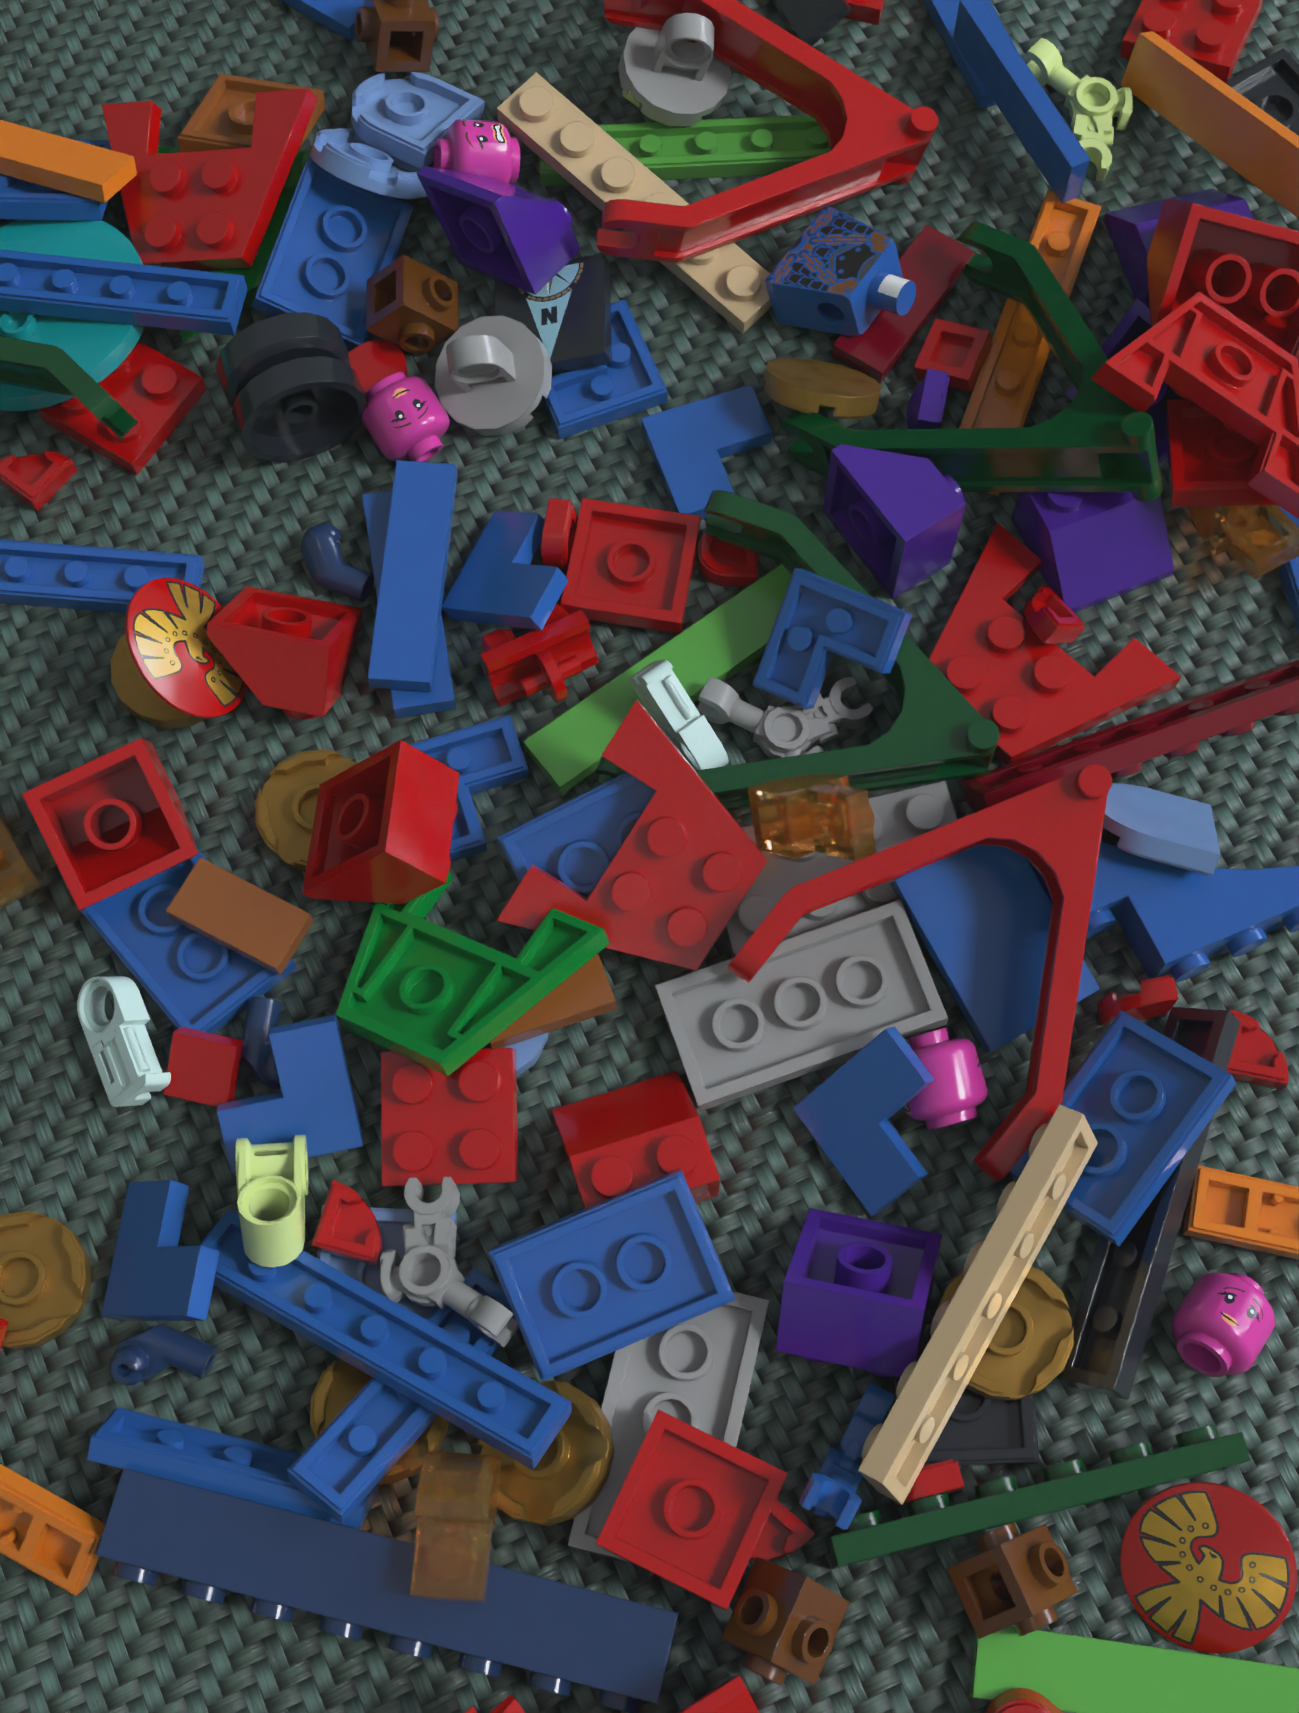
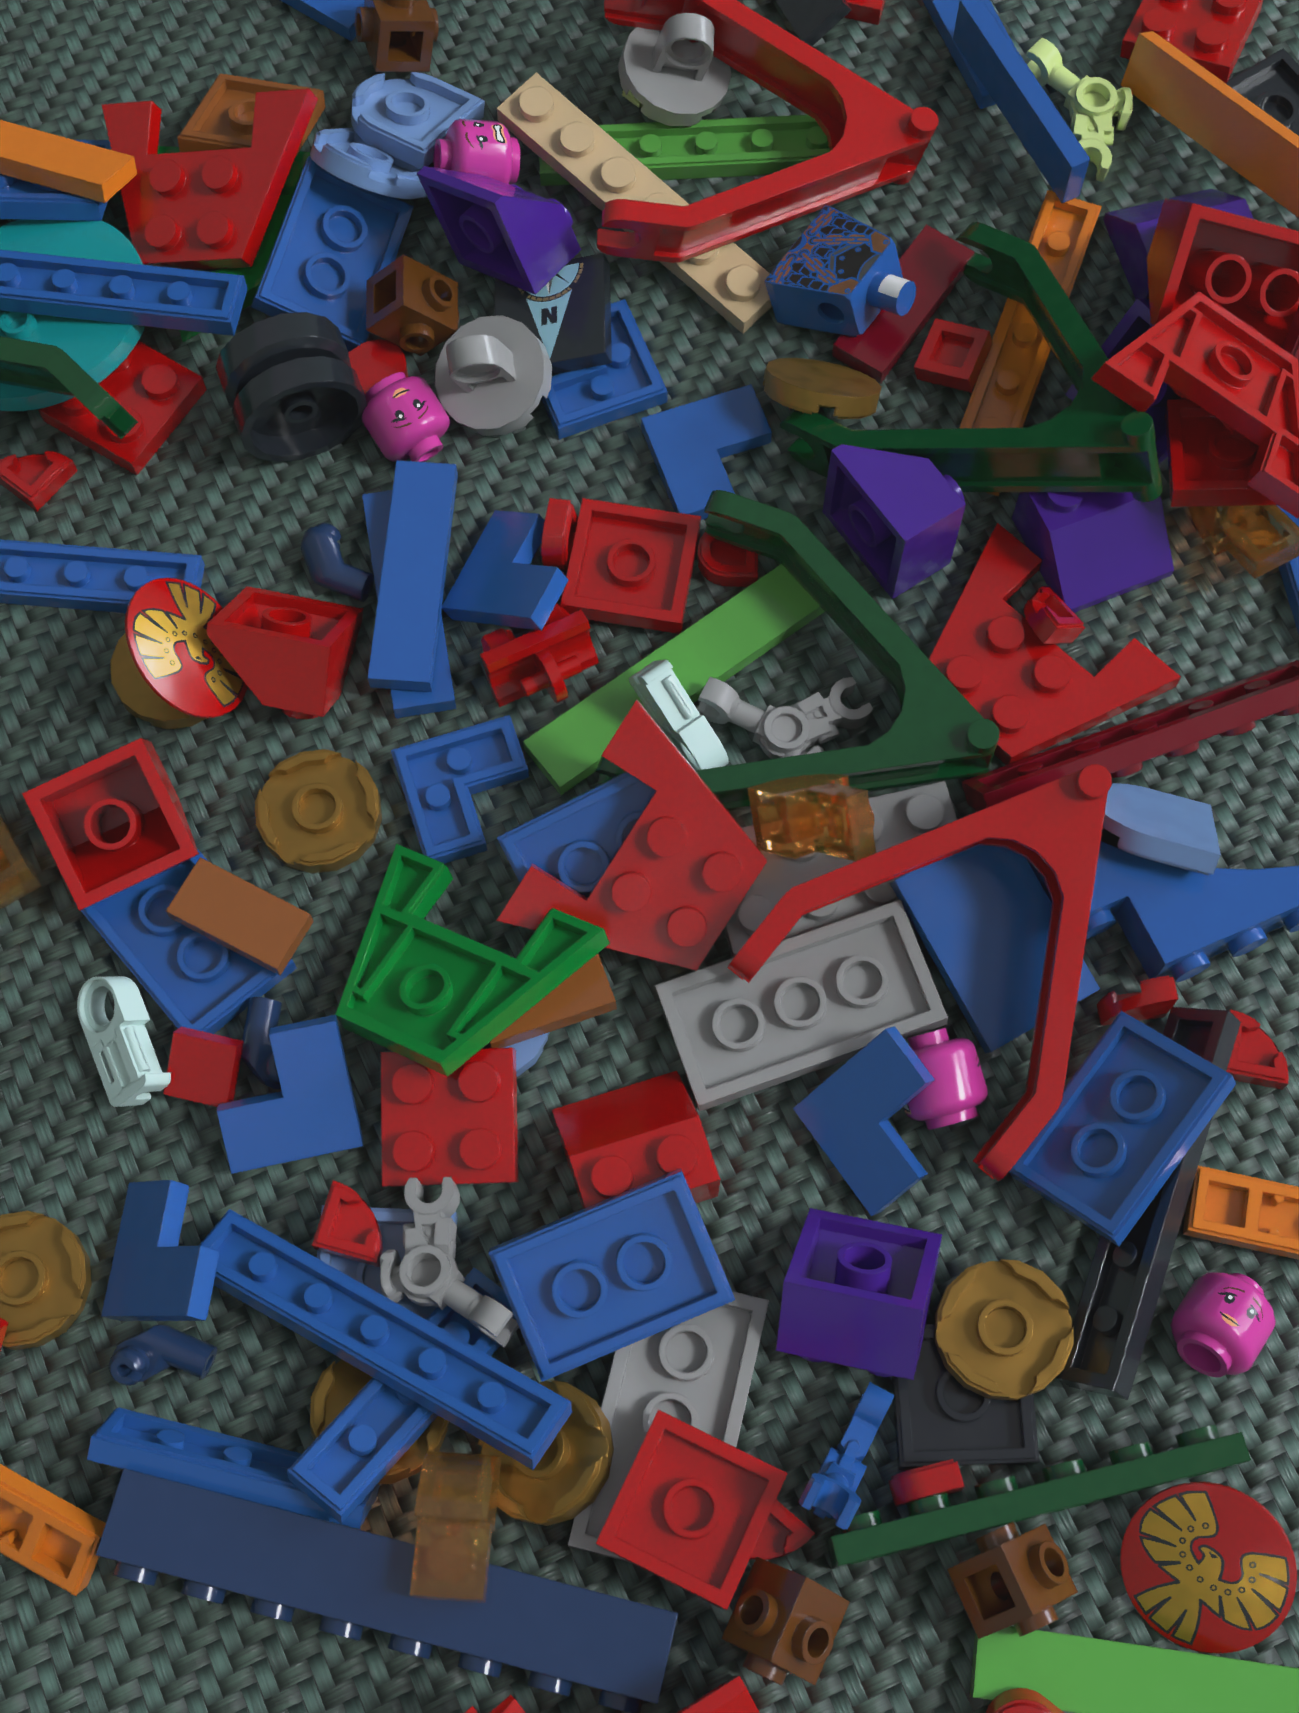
yellowish green piece [235,1135,309,1268] -> none
red slope [302,740,460,904] -> none
blue tile [752,568,913,709] -> none
tan plate [858,1104,1098,1505] -> none
dark purple tile [906,369,950,429] -> none

